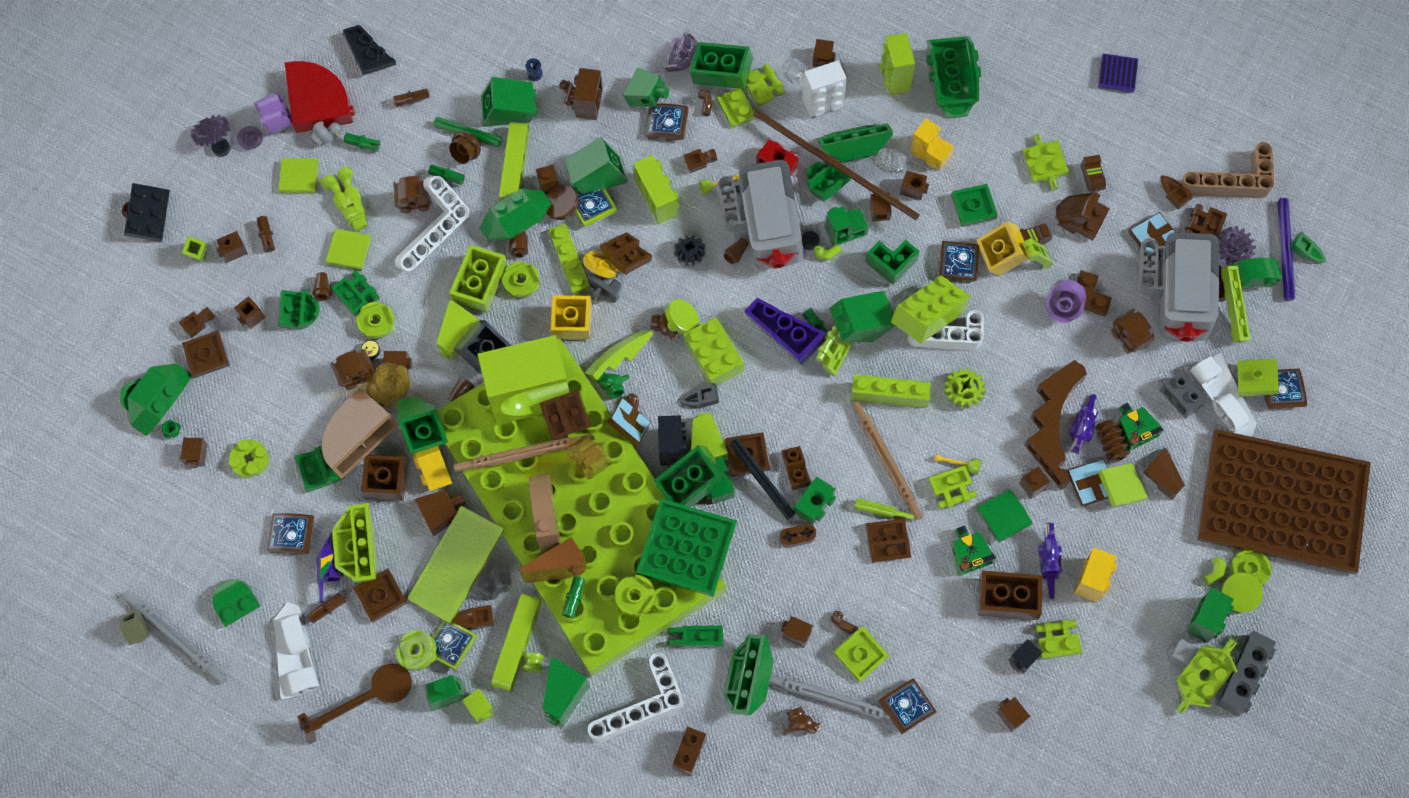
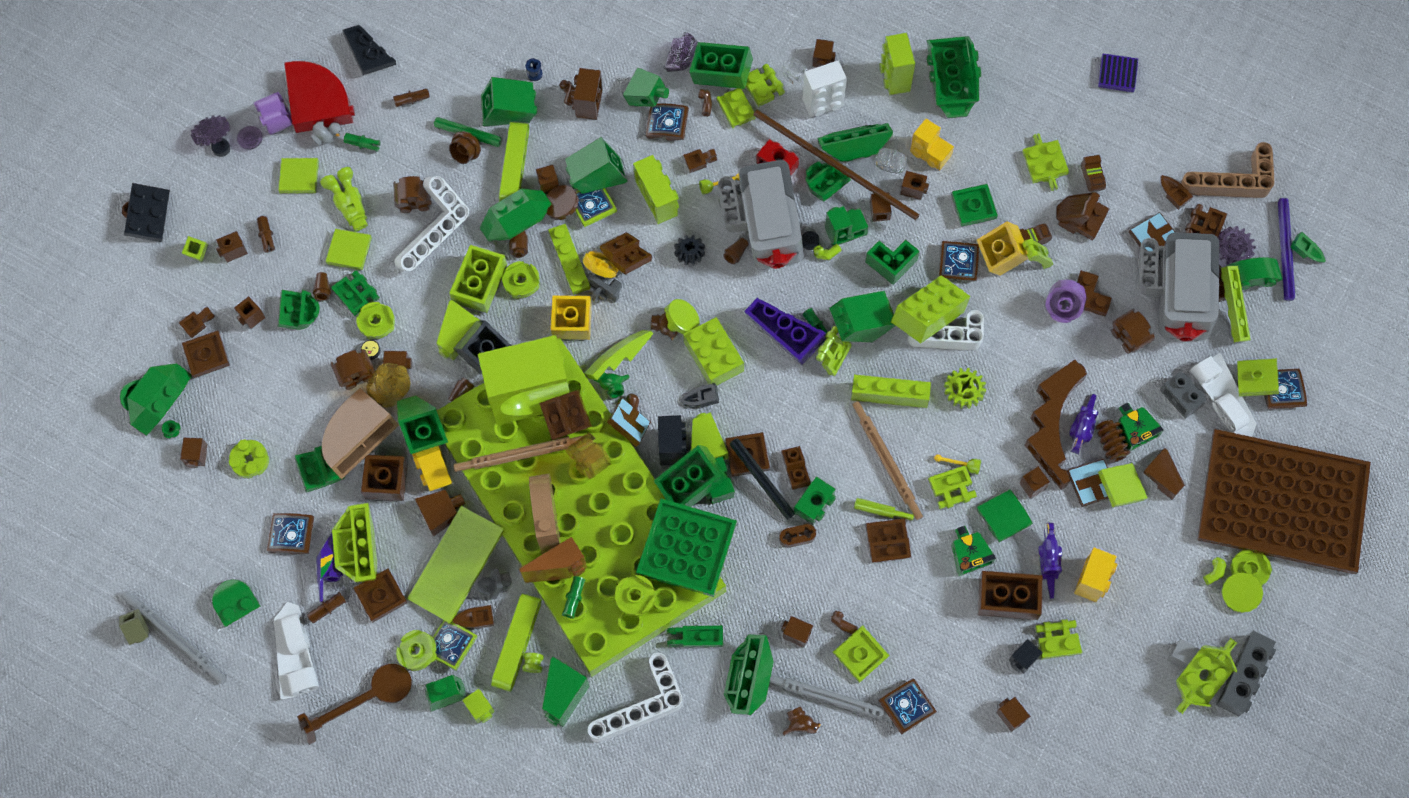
green axle [428,164,465,186] -> none
reddish brown brick [672,727,707,776] -> none
green brick [1186,587,1234,643] -> none

